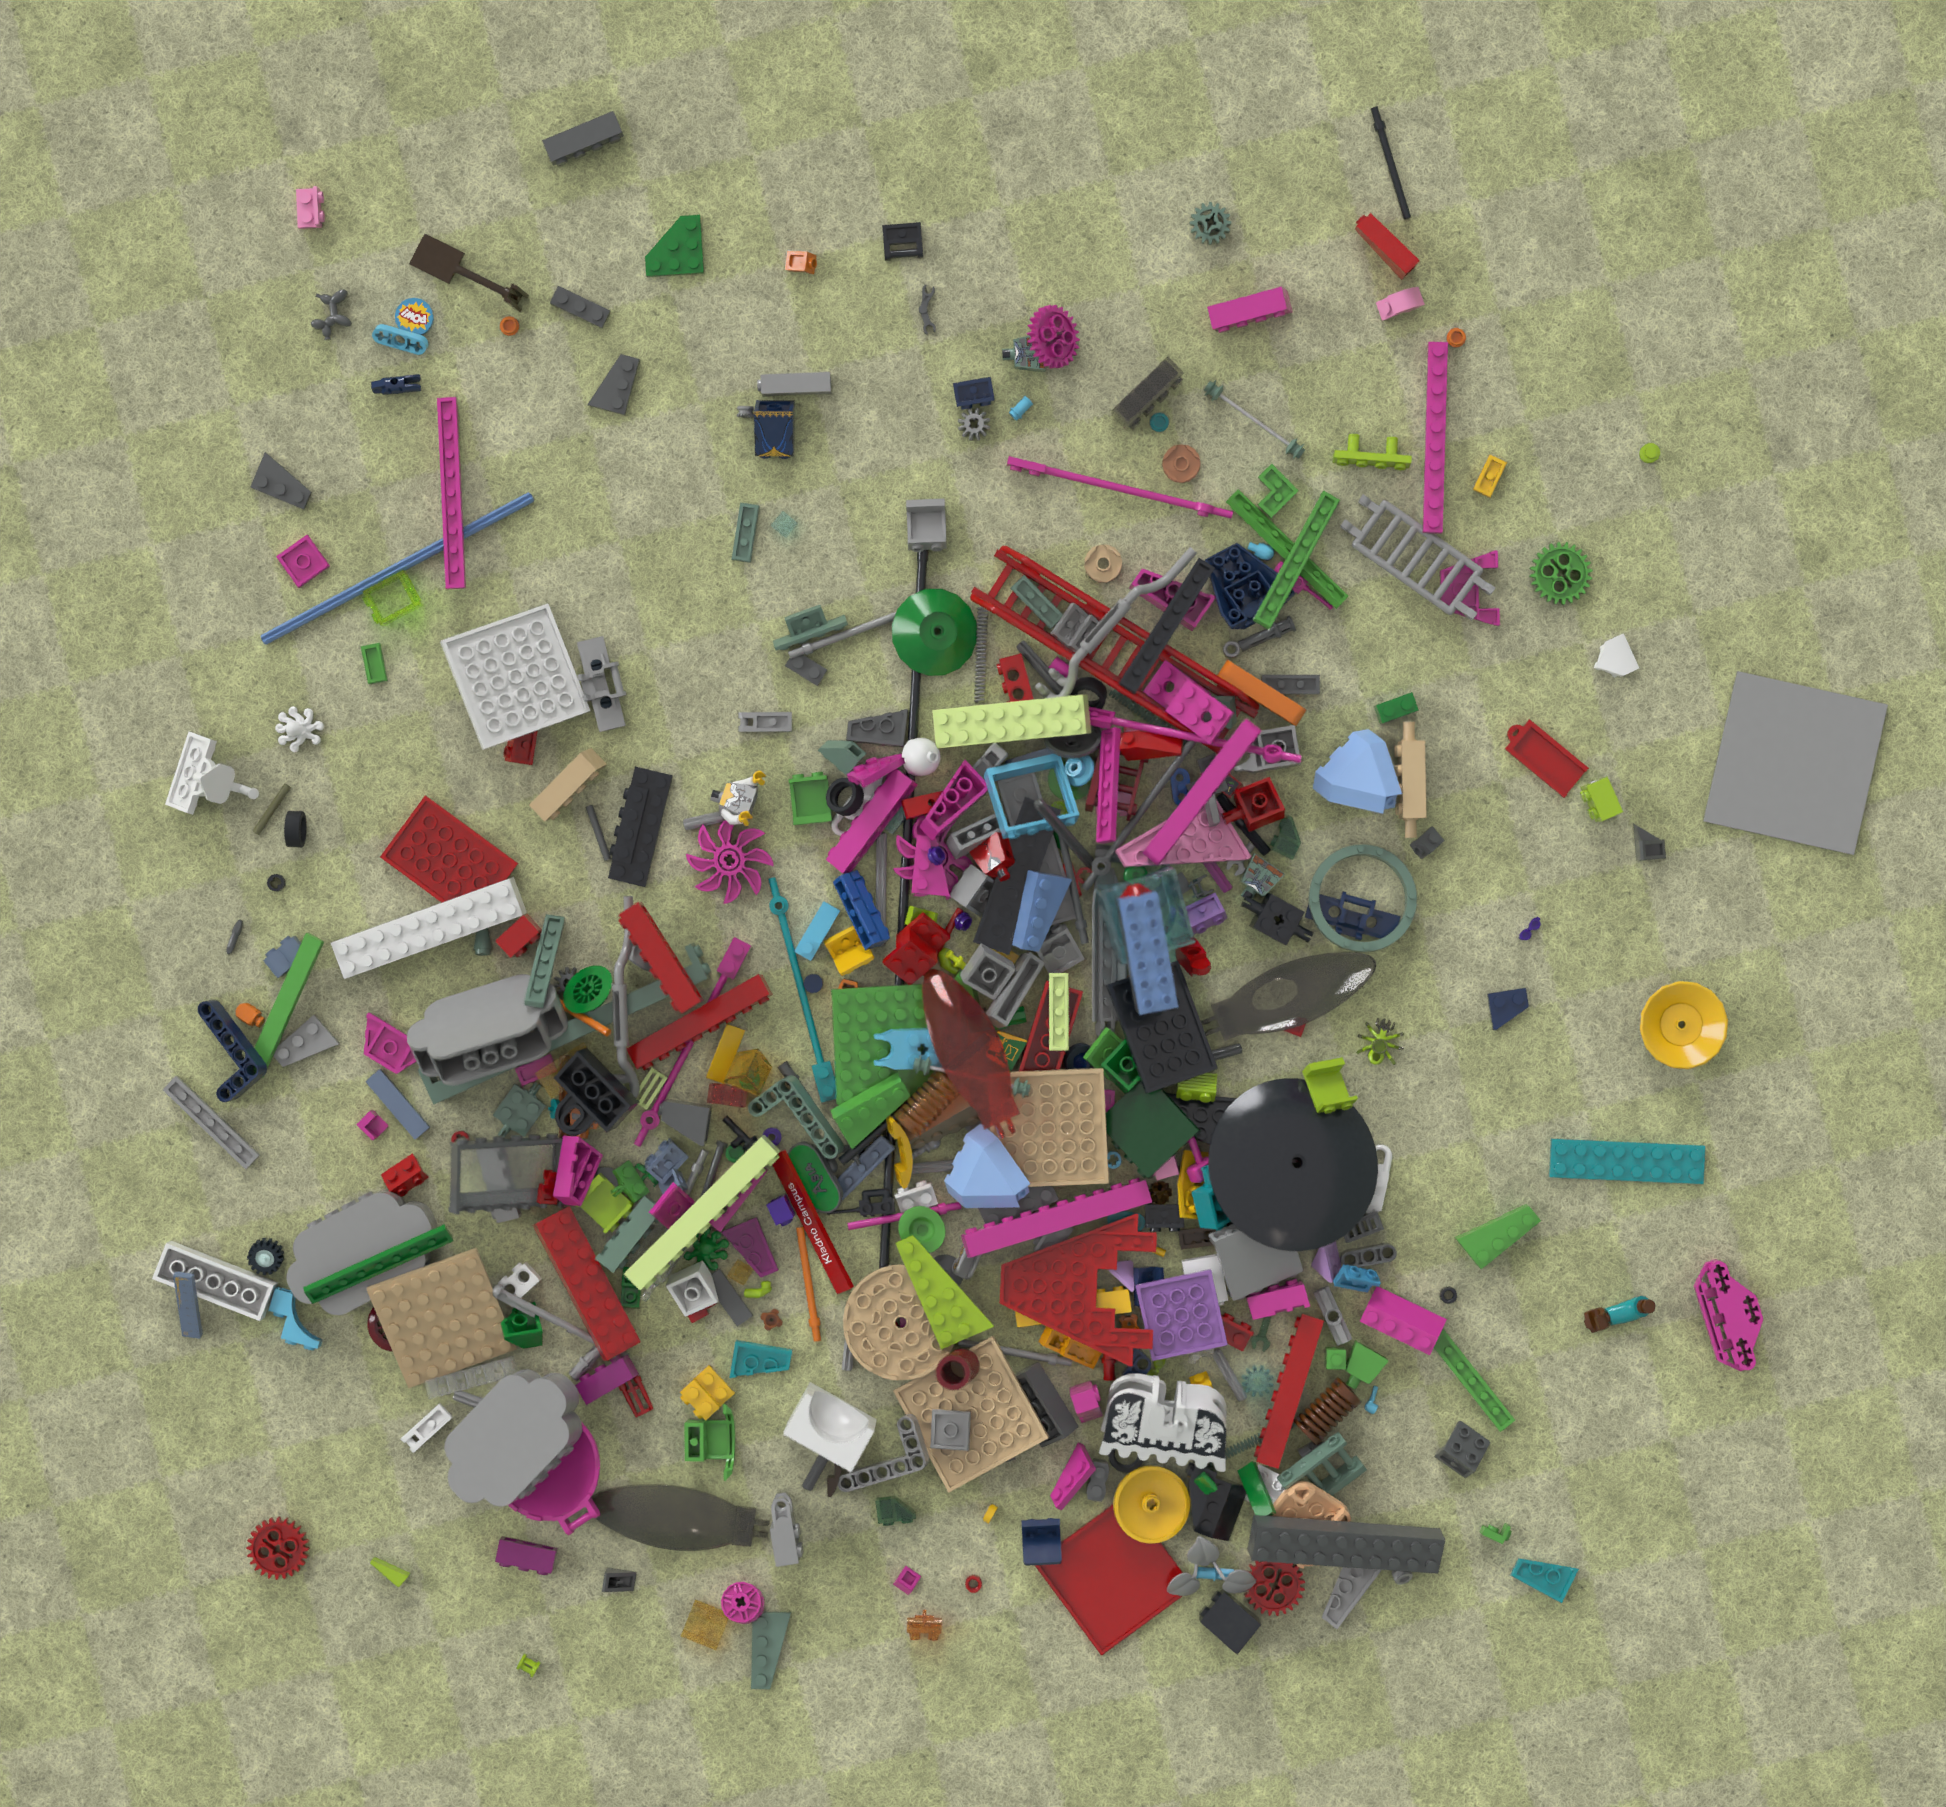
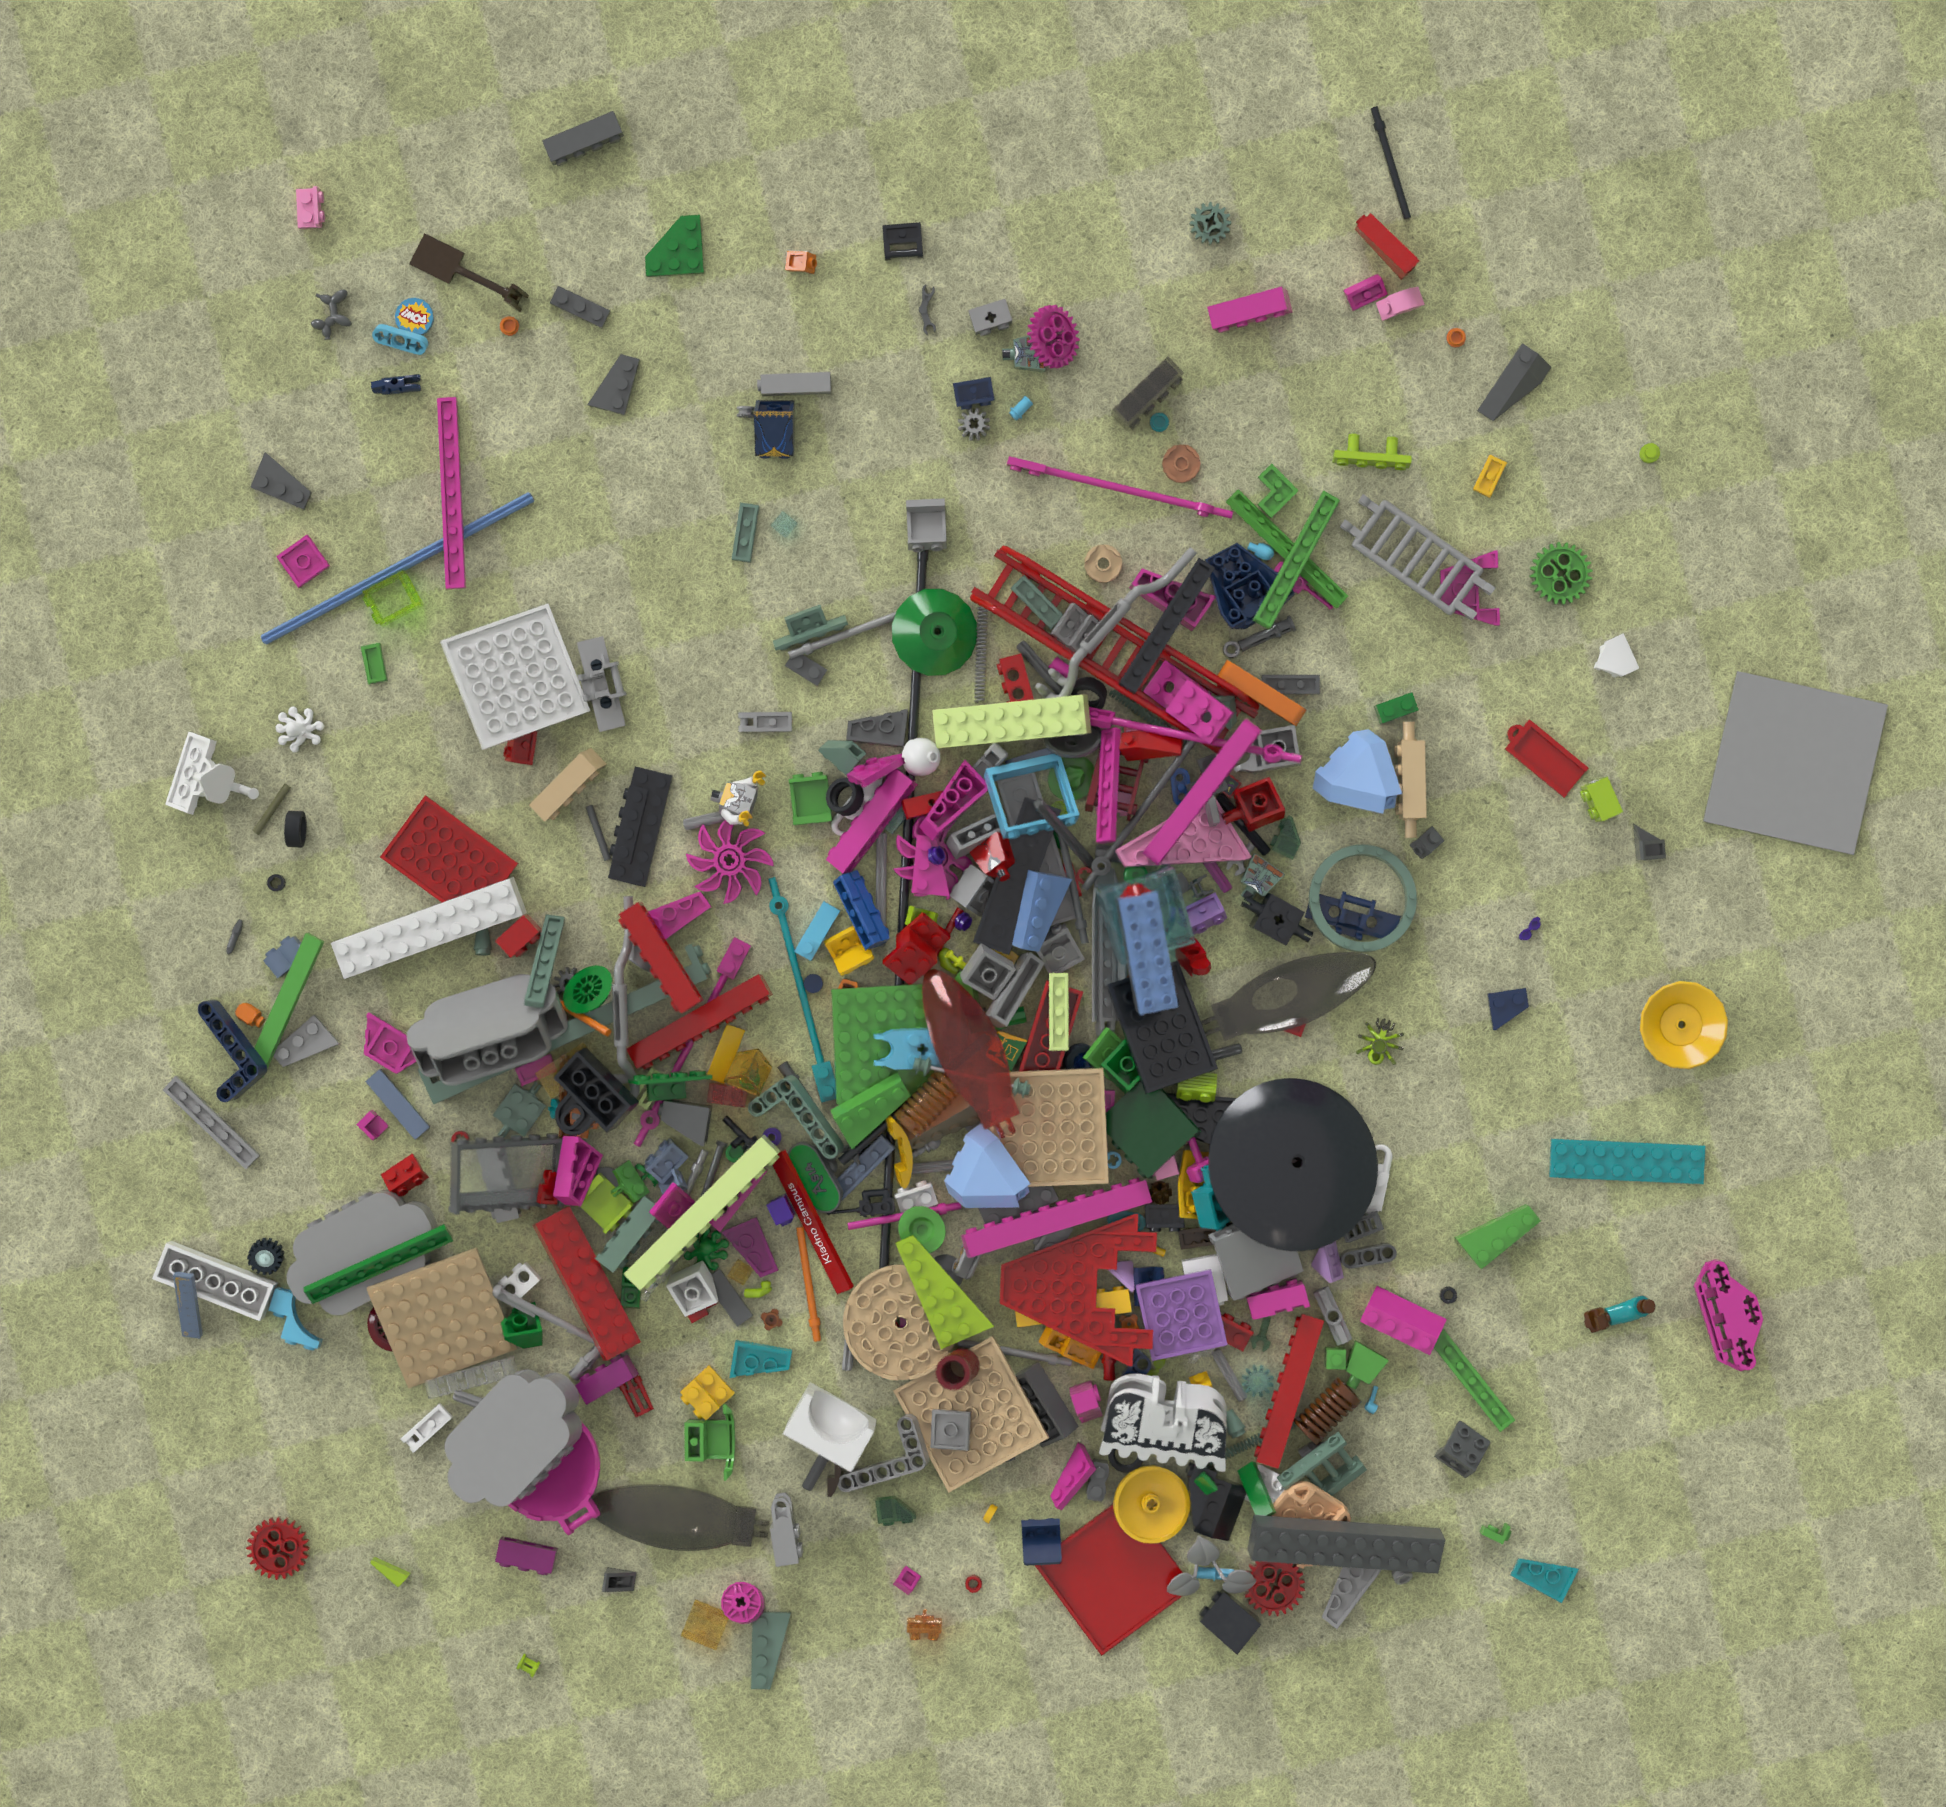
medium azure piece [1064,755,1094,787] -> none
axle [1204,380,1305,460] -> none
lime panel [1302,1057,1358,1114] -> none
dark azure bracket [1333,1264,1381,1293] -> none
dark pink plate [1422,342,1448,534] -> none
none -> green bracket [628,1070,712,1101]
none -> dark pink wing [648,891,712,939]
none -> light grey brick [968,299,1012,336]
none -> sand green cone [1226,1409,1246,1439]
none -> dark pink slope [1343,274,1388,311]
none -> dark grey wedge [1477,343,1551,421]

